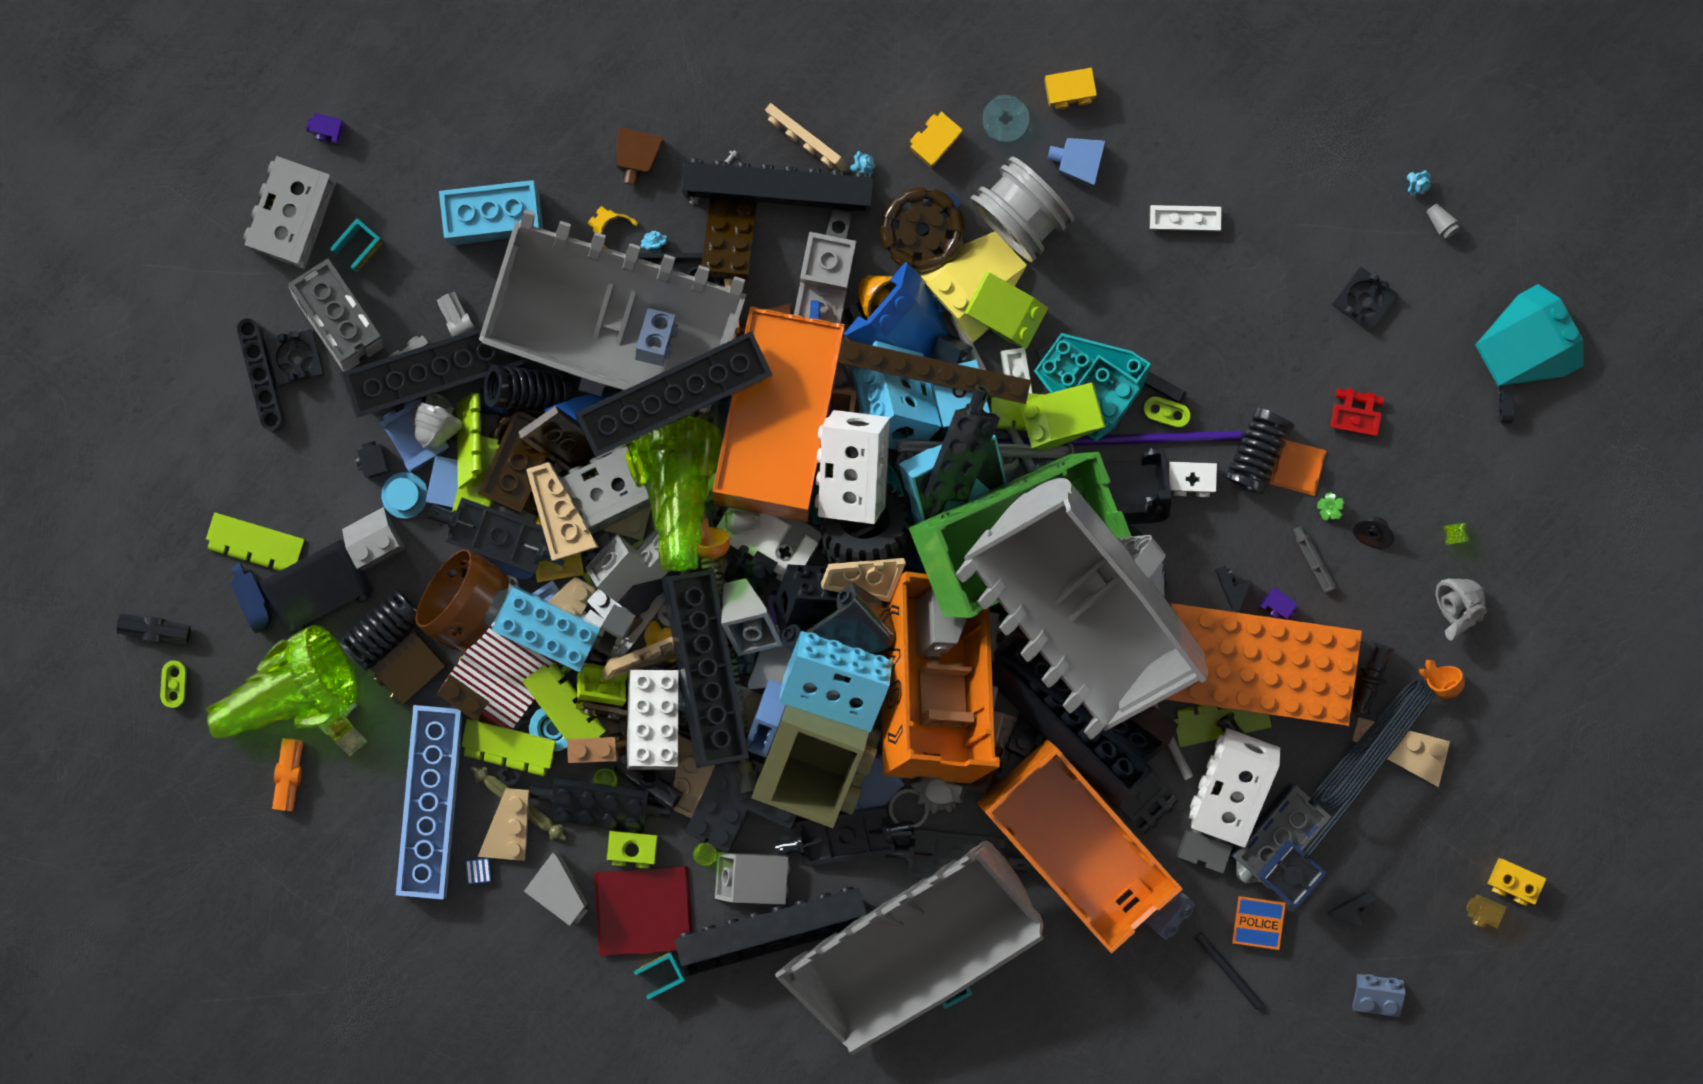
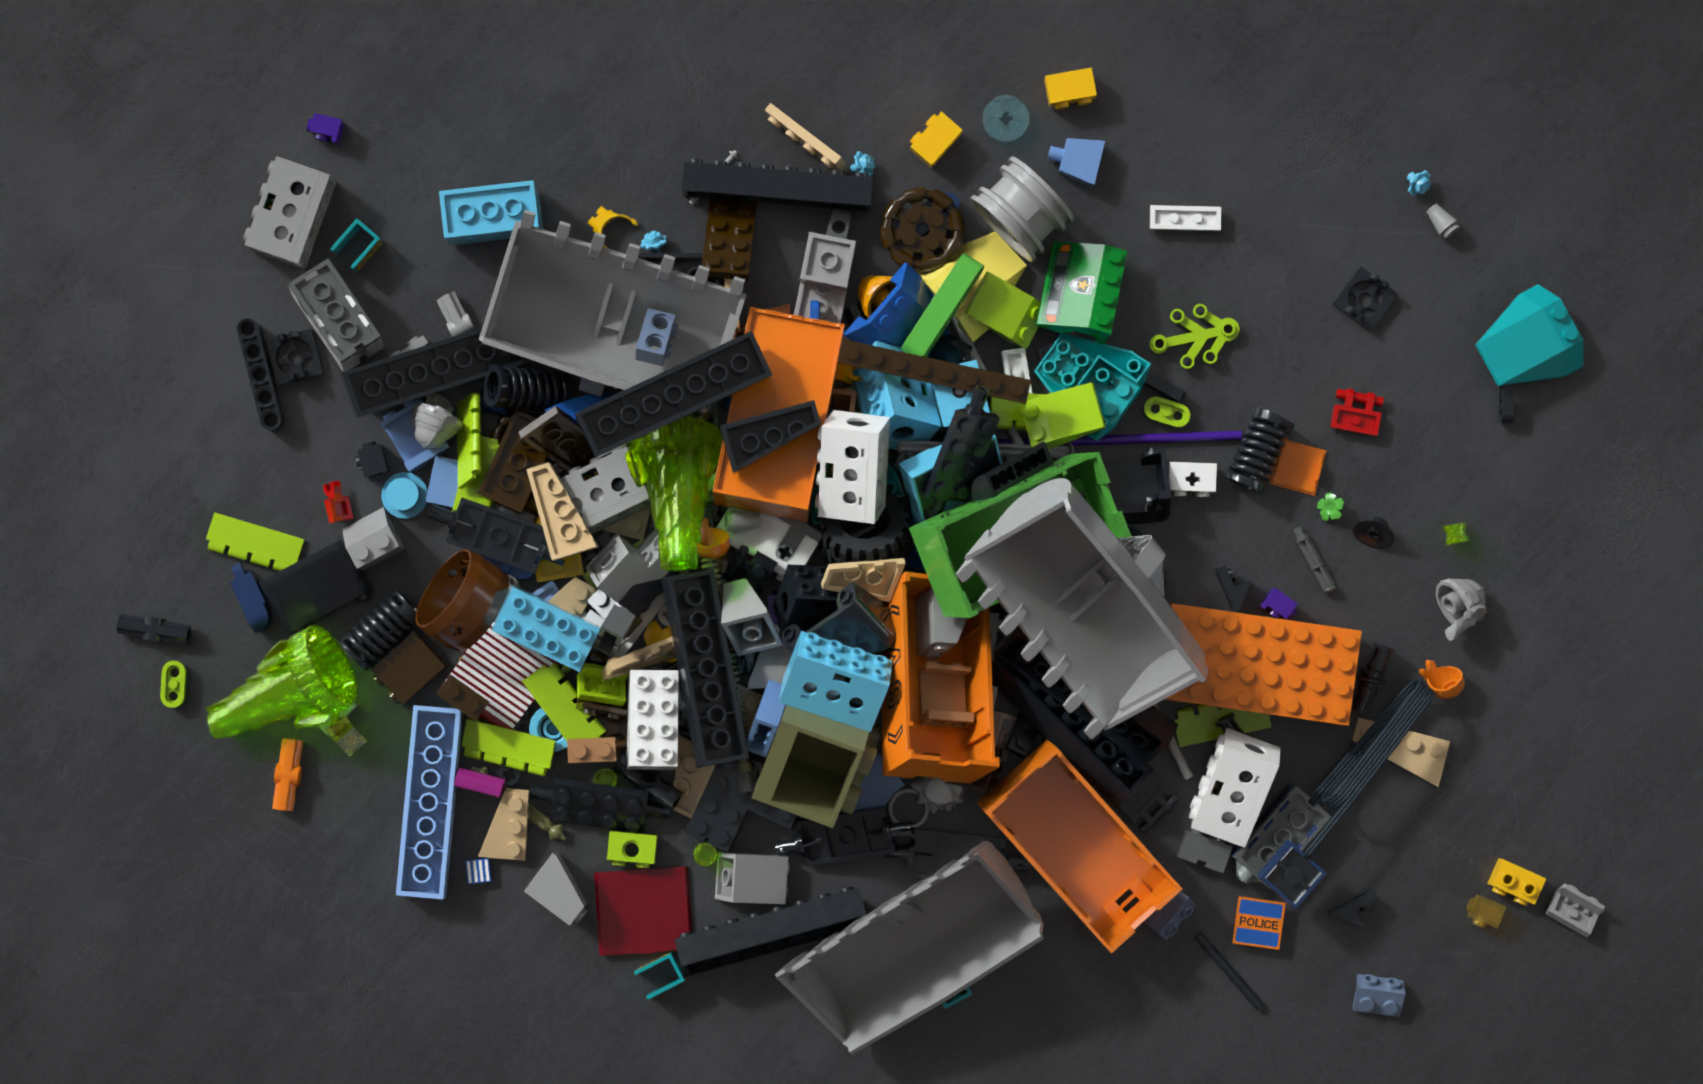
reddish brown torso [616,127,664,186] -> none
none -> red plate [323,481,354,523]
none -> magenta brick [454,767,506,797]
none -> black wedge [720,400,821,475]
none -> light orange tile [835,364,862,385]
none -> bright green beam [901,253,985,357]
none -> black brick [971,441,1053,502]
none -> green piece [1036,241,1127,345]
none -> lime plant [1149,304,1240,369]
none -> light grey bracket [1546,884,1605,937]

